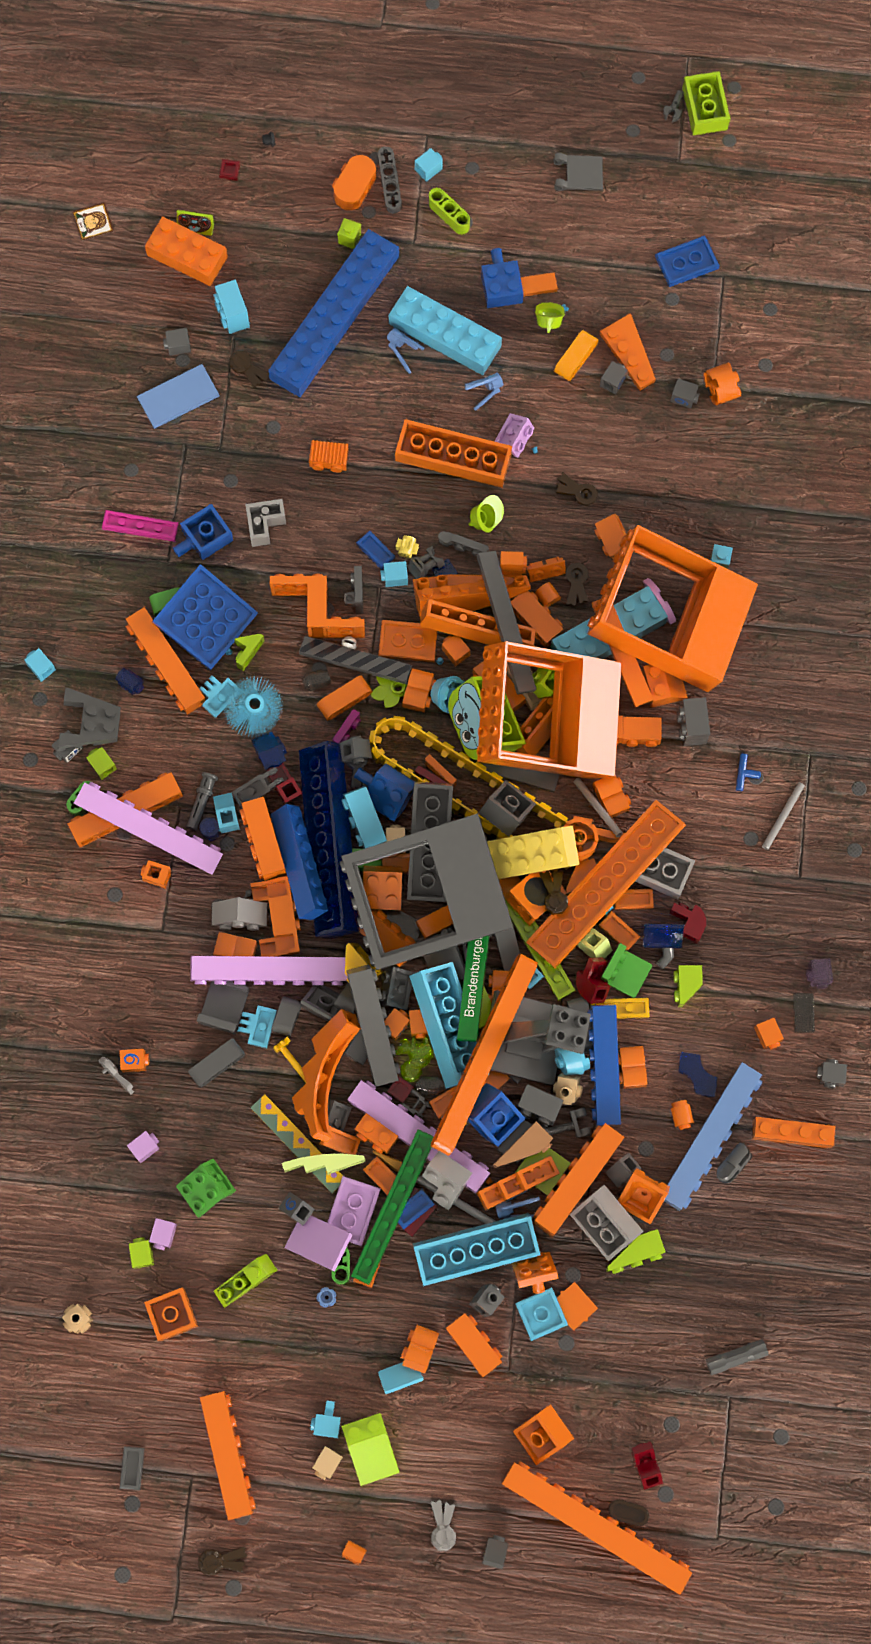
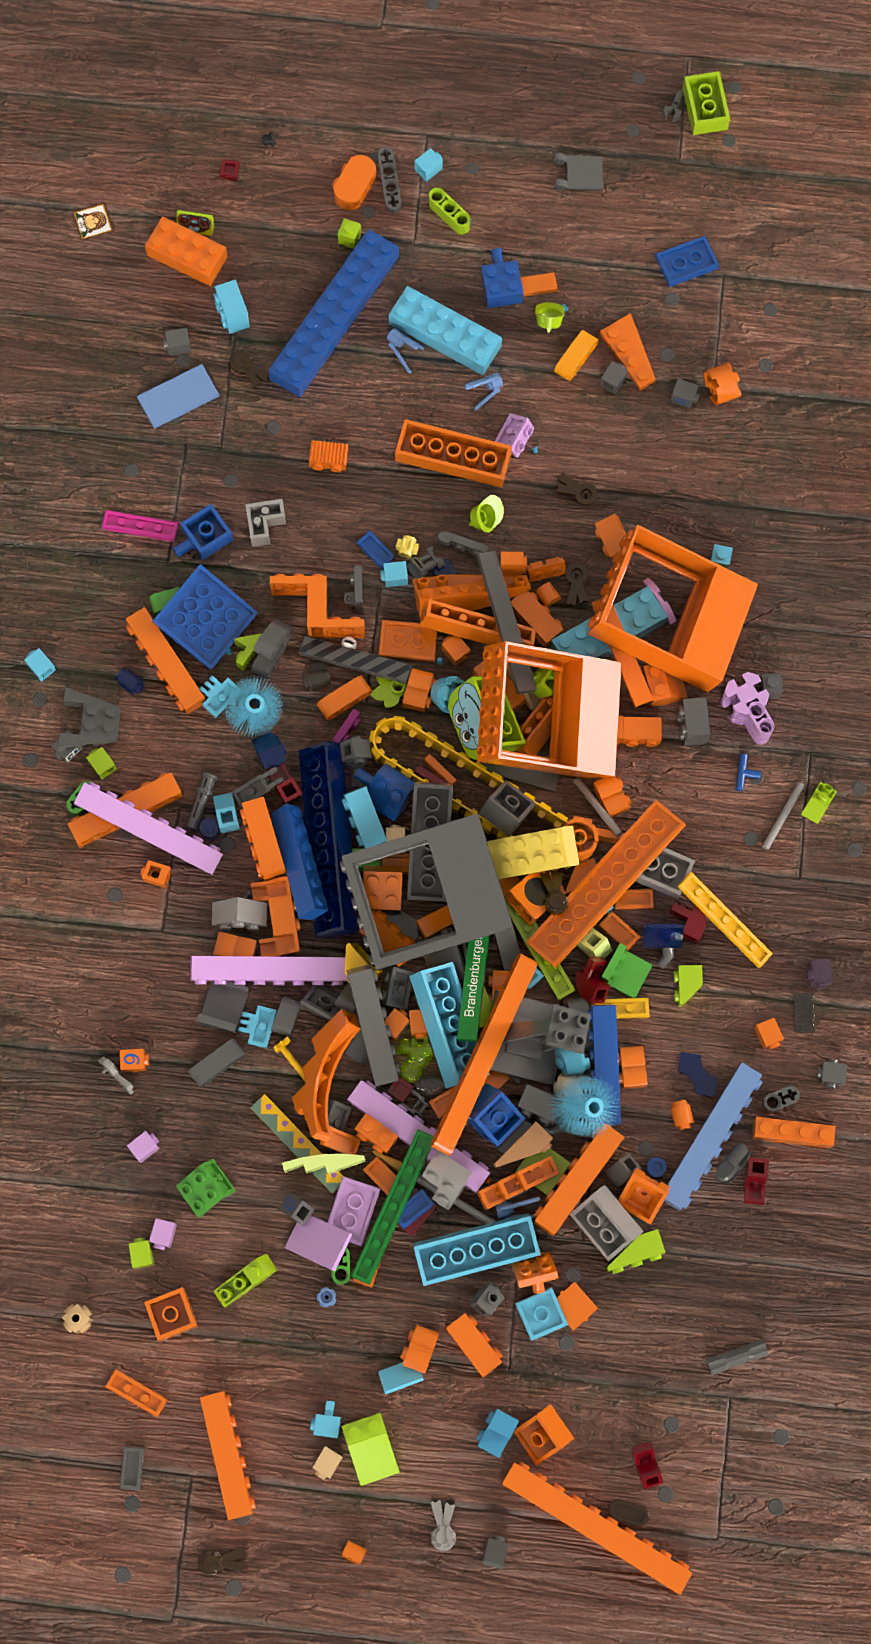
none -> orange tile [105,1369,168,1418]
none -> dark grey connector [251,619,294,680]
none -> dark azure brick [476,1409,519,1458]
none -> medium azure piece [549,1075,619,1137]
none -> blue tile [646,1157,667,1178]
none -> yellow tile [677,872,773,968]
none -> lavender connector [720,672,774,745]
none -> dark red brick [743,1157,769,1205]
none -> dark grey brick [759,673,783,699]
none -> dark grey beam [761,1086,800,1113]
none -> lime slope [801,782,837,824]

